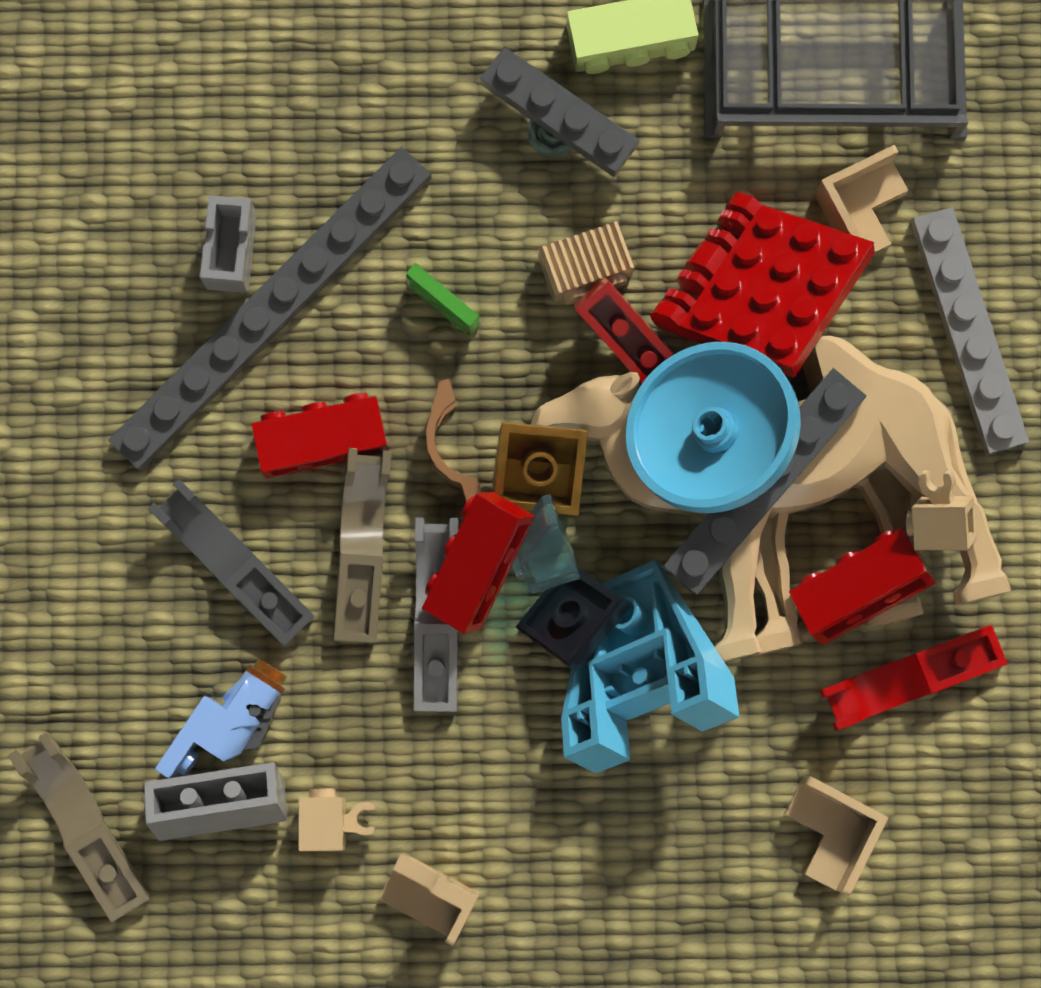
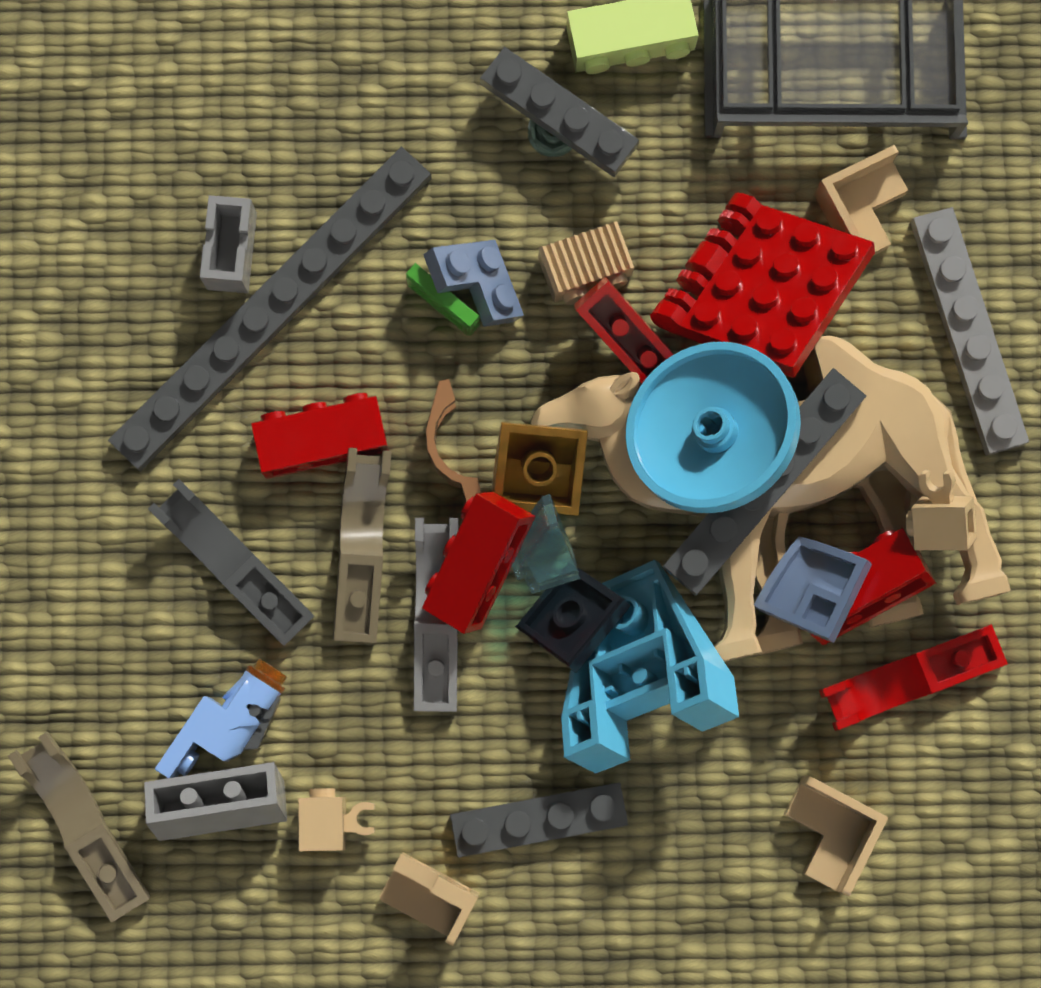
none -> sand blue plate [423,240,524,327]
none -> dark grey plate [450,782,628,858]
none -> sand blue plate [754,536,872,643]

